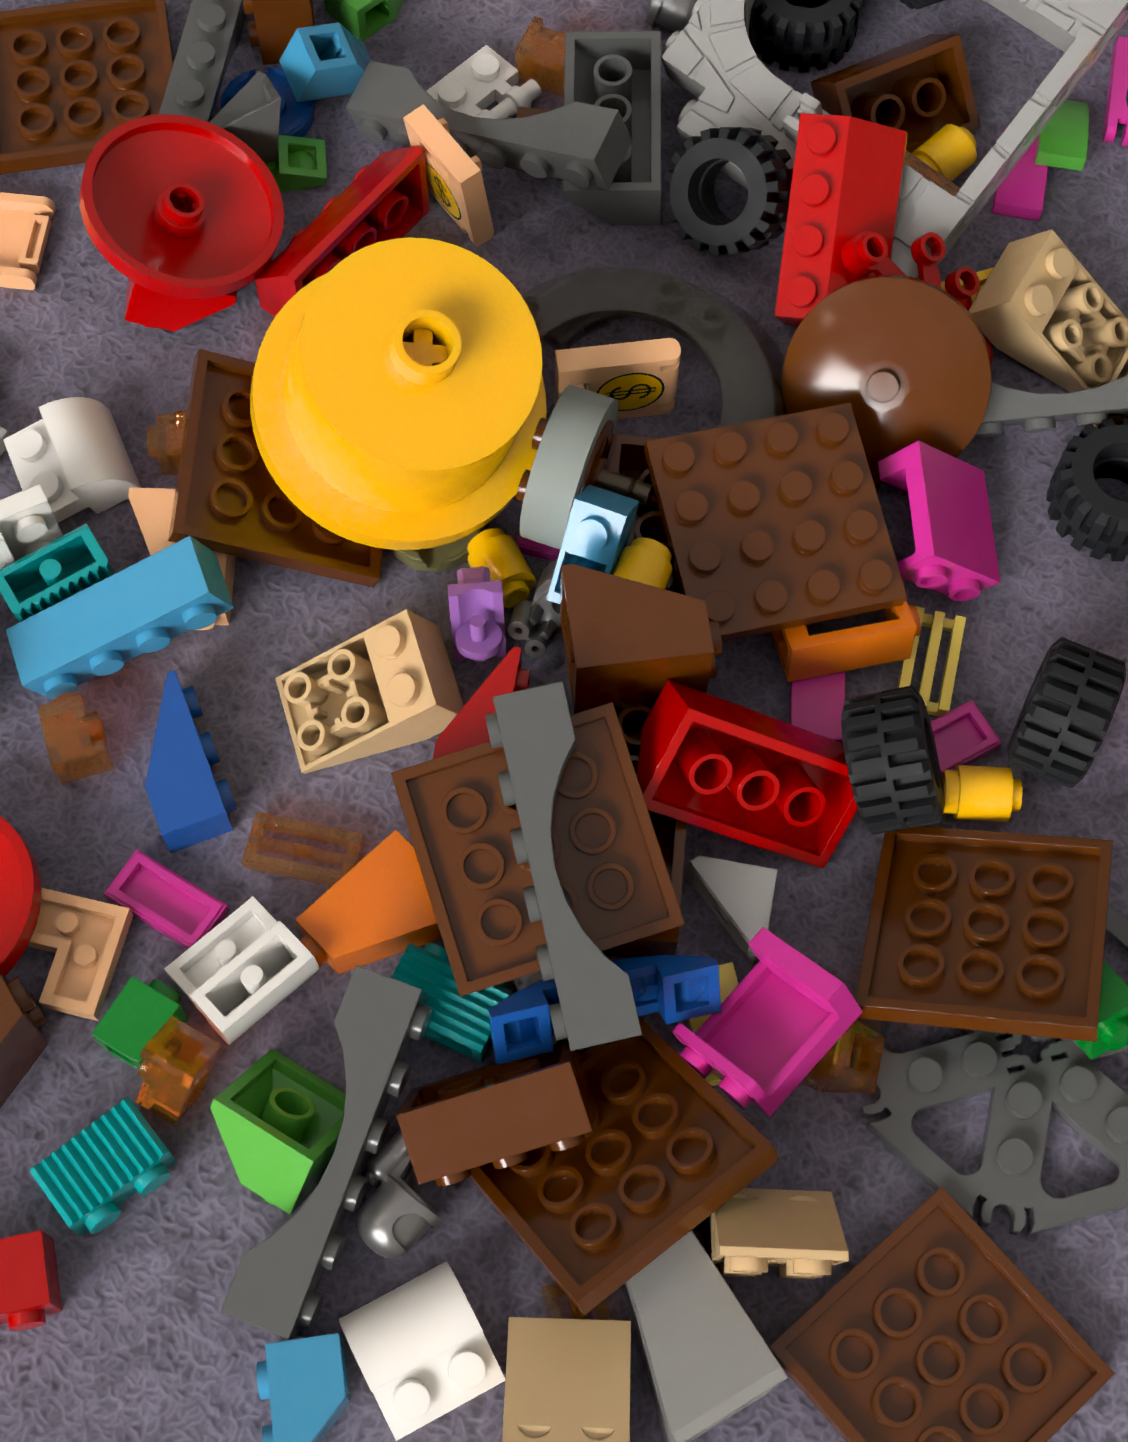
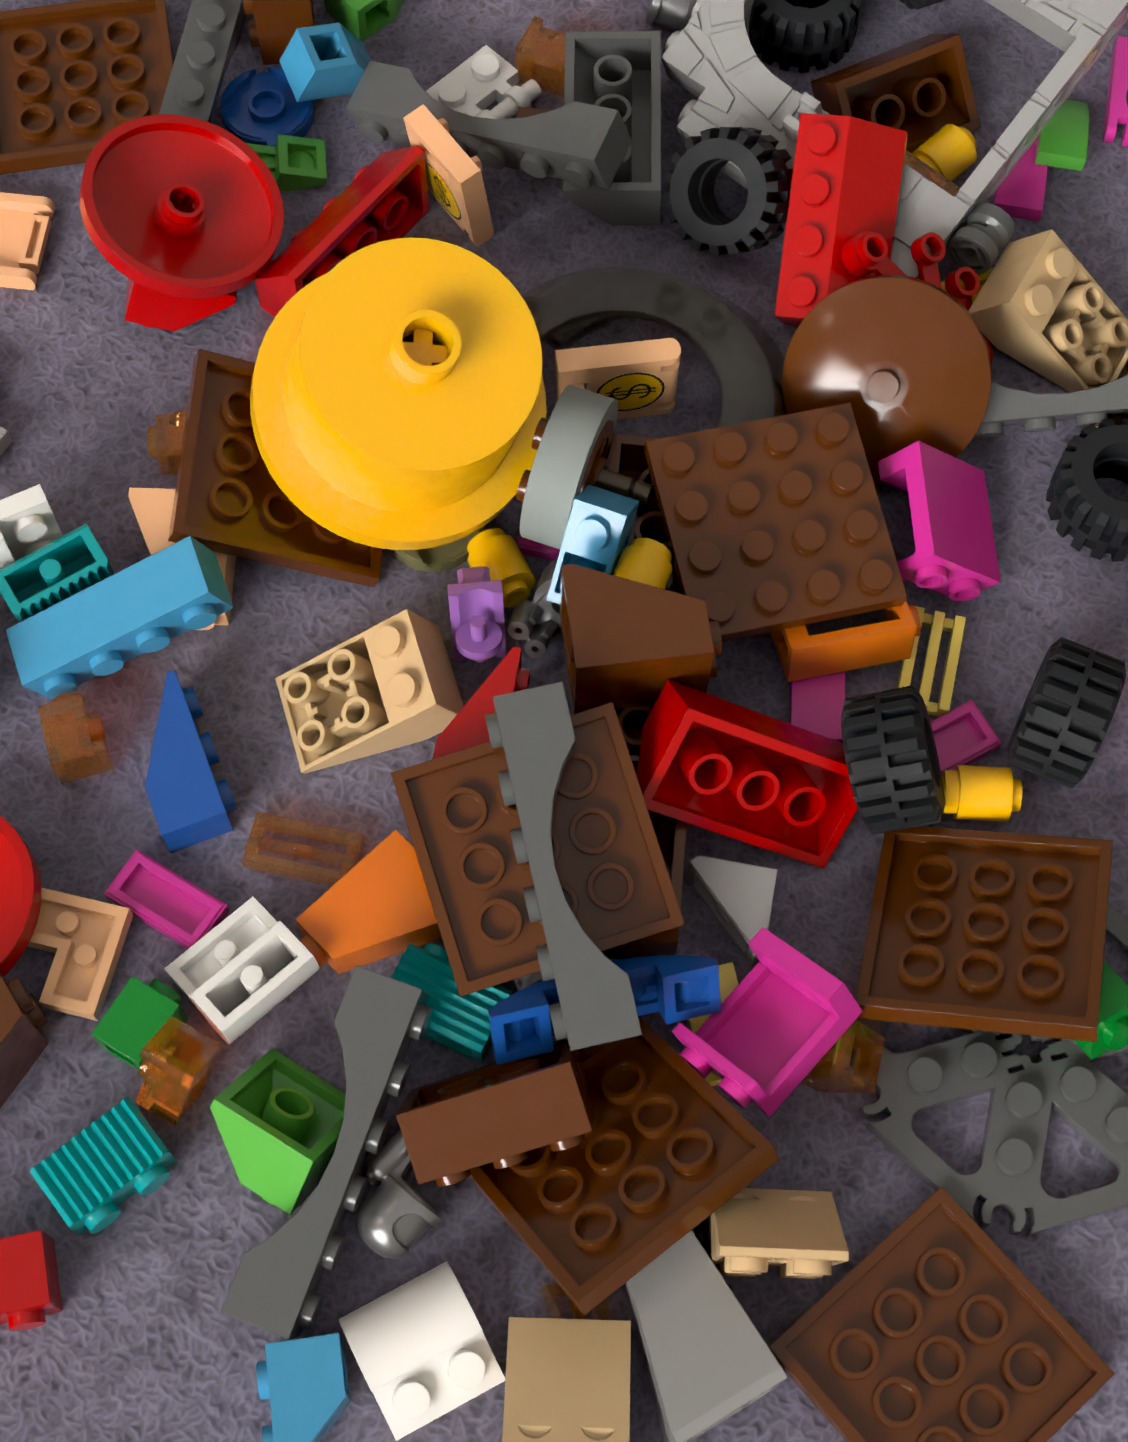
white brick [3,397,141,523] -> none
dark grey slope [210,70,281,162] -> none
none -> dark grey wheel [947,203,1016,274]

